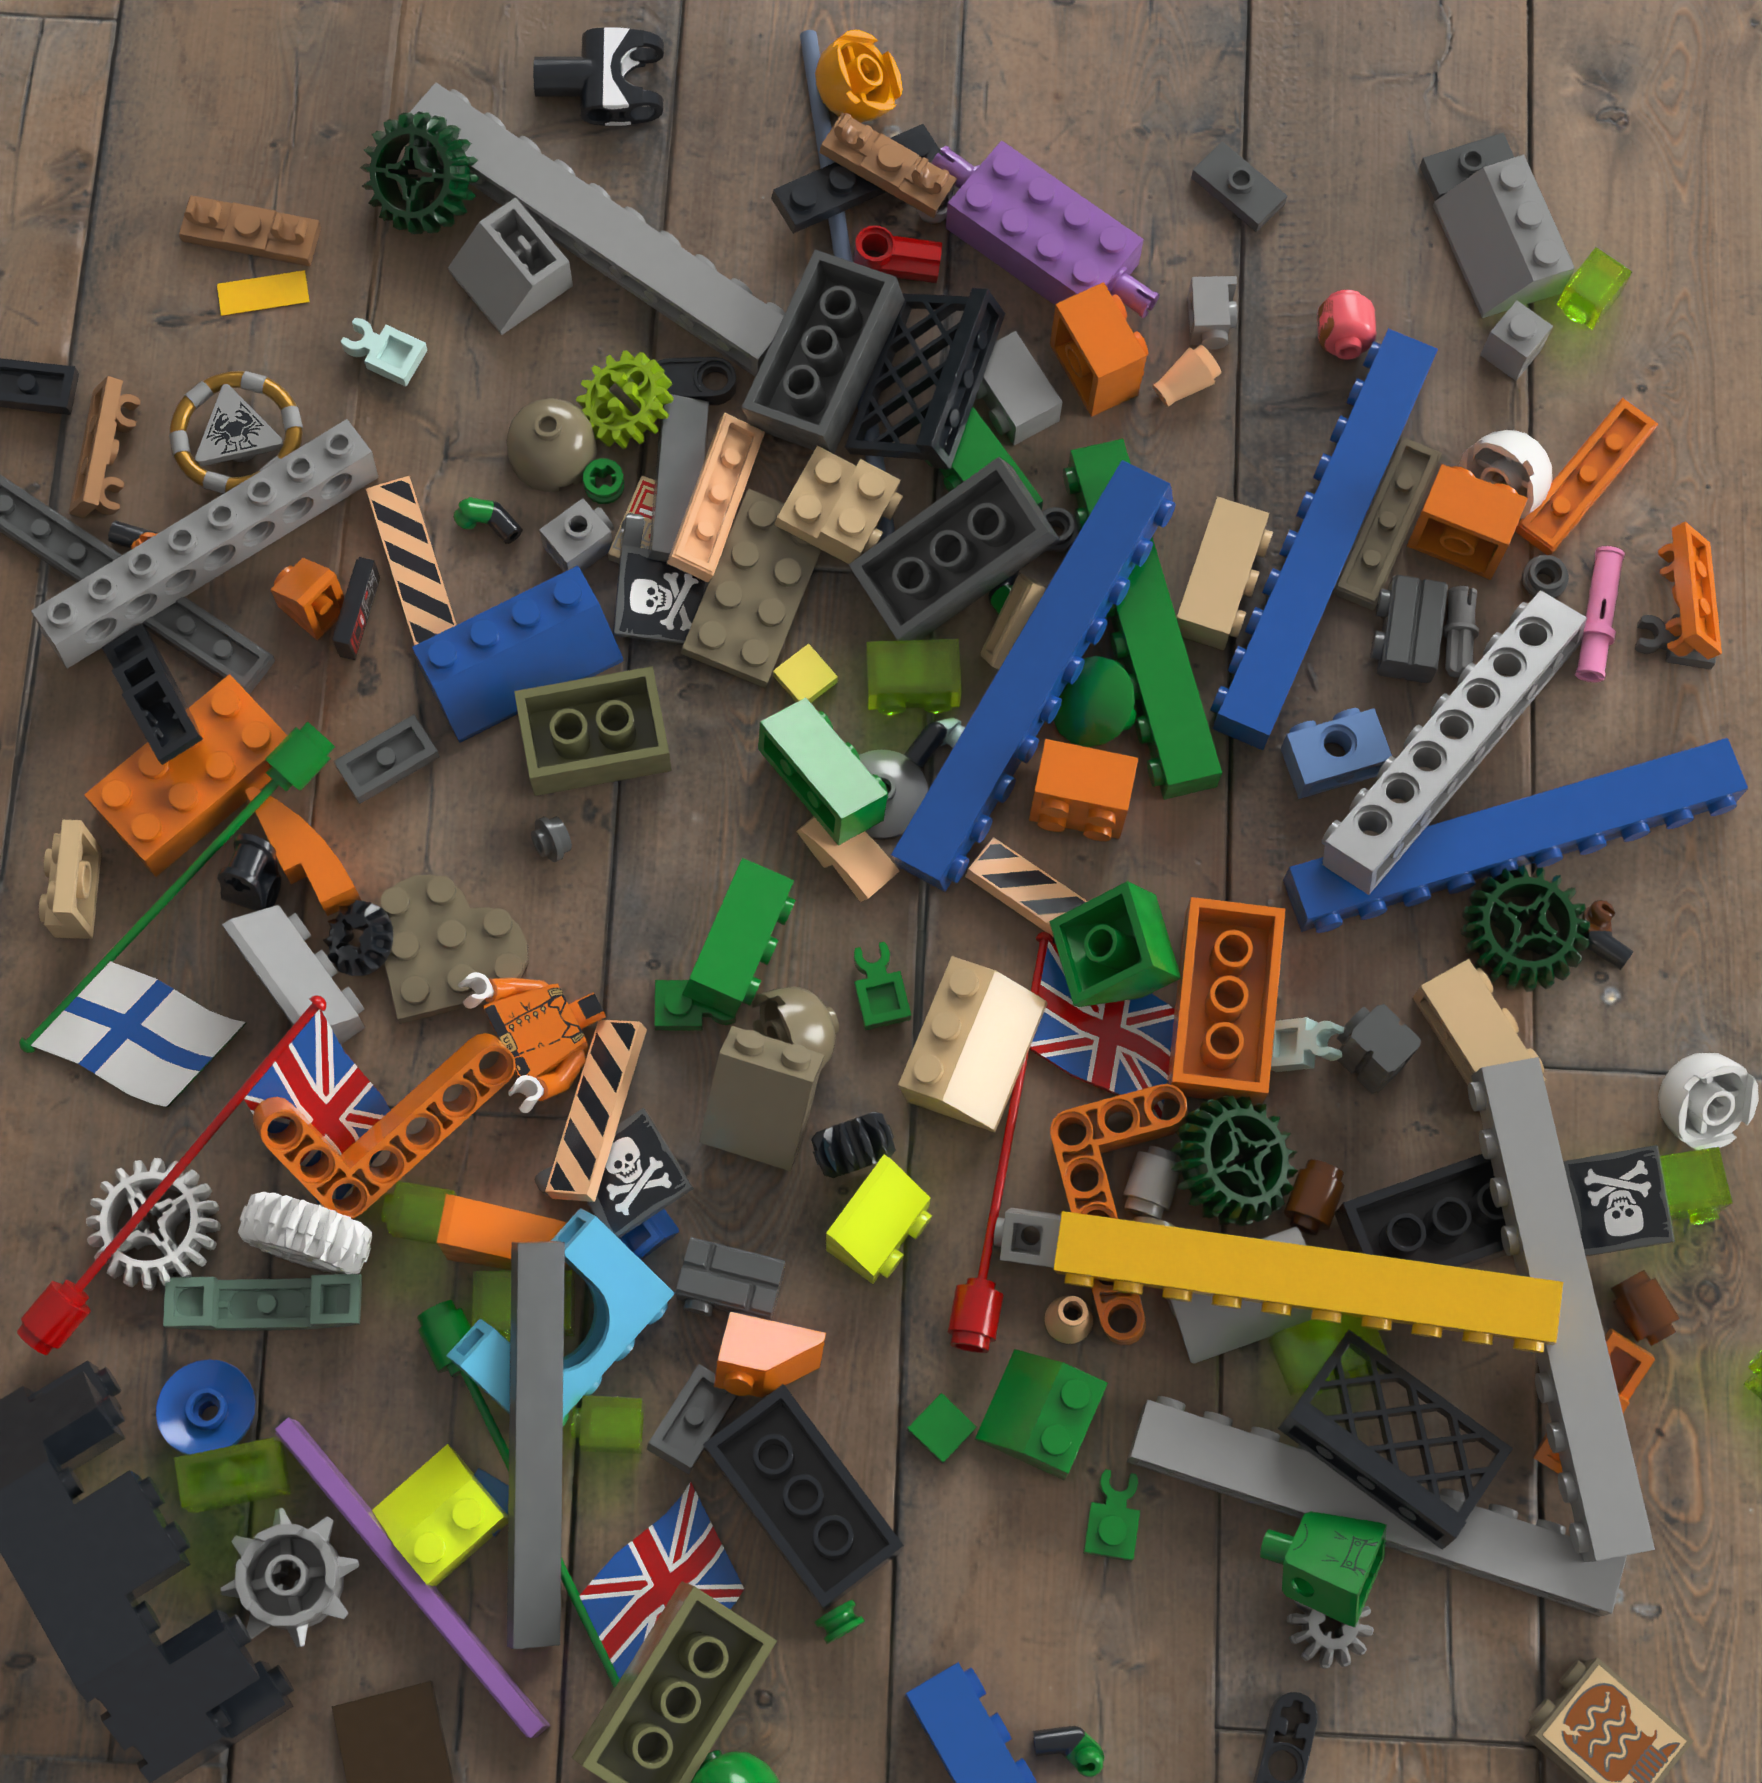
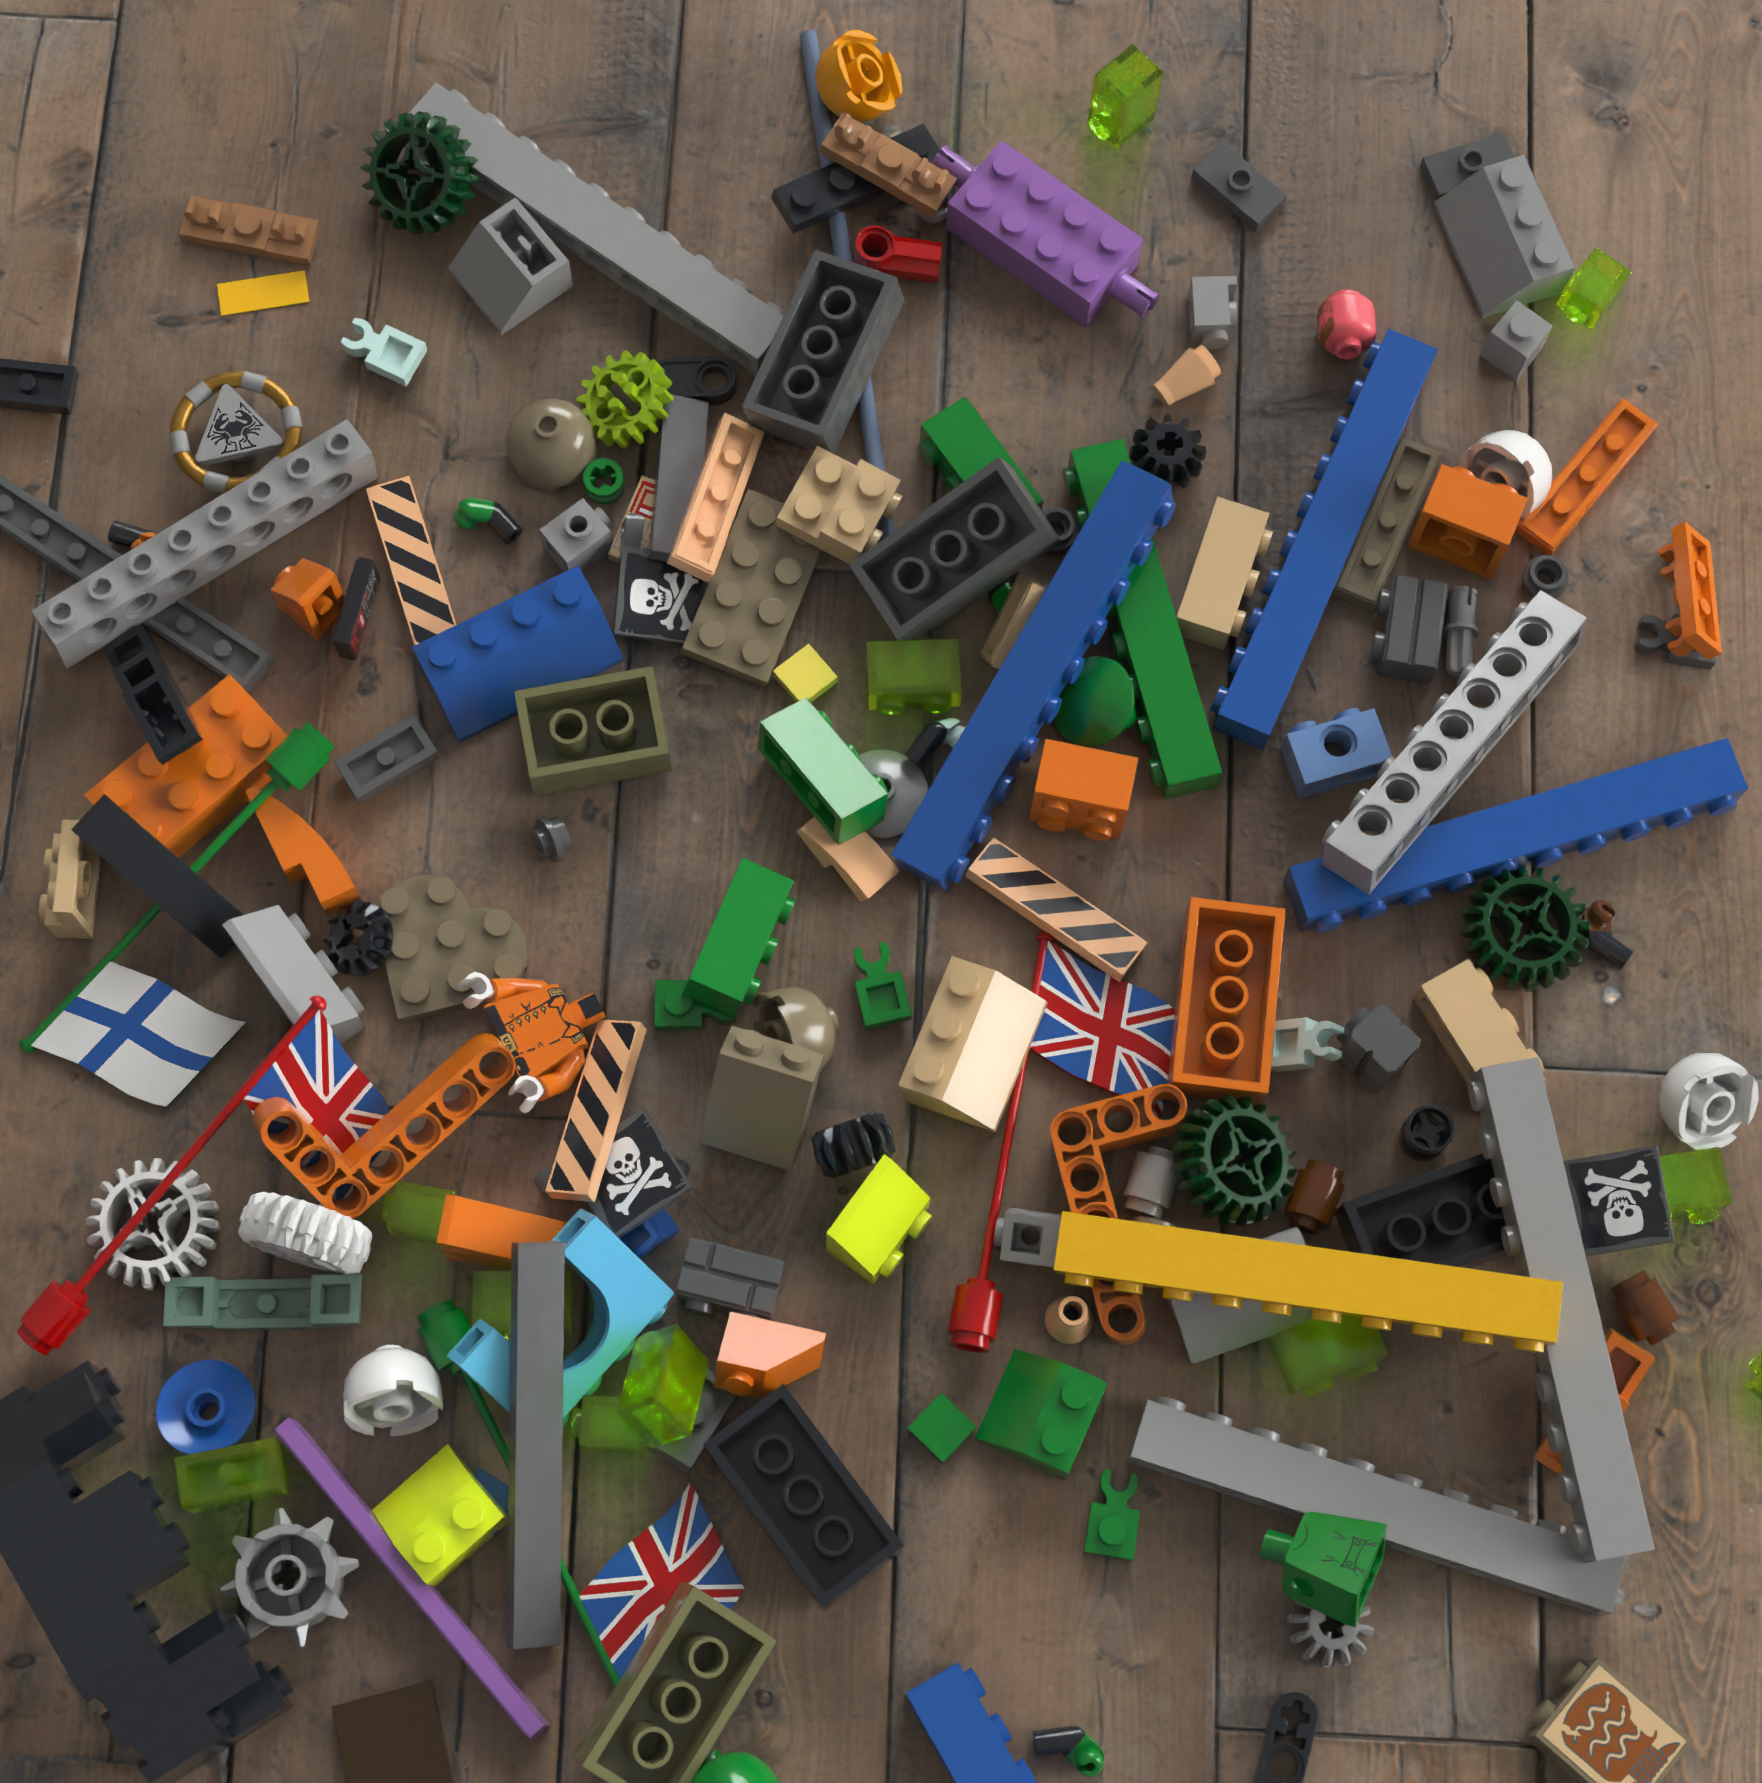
medium nougat plate [68,376,141,518] -> none
black piece [217,833,281,911] -> none
black connector [533,28,664,126] -> none
green bush [814,1599,865,1644] -> none
black fence [845,288,1006,469] -> none
light grey brick [976,331,1063,445] -> none
green slope [1049,881,1181,1007] -> none
orange brick [1050,282,1149,417] -> none
black fence [1278,1329,1513,1550] -> none
bright pink pin [1575,546,1625,682] -> none
none -> black slope [71,794,244,959]
none -> white cylinder [343,1345,443,1436]
none -> clear neon green brick [616,1324,709,1449]
none -> clear neon green brick [1087,43,1164,149]
none -> black gear [1129,413,1207,489]
none -> black wheel [1399,1105,1455,1161]

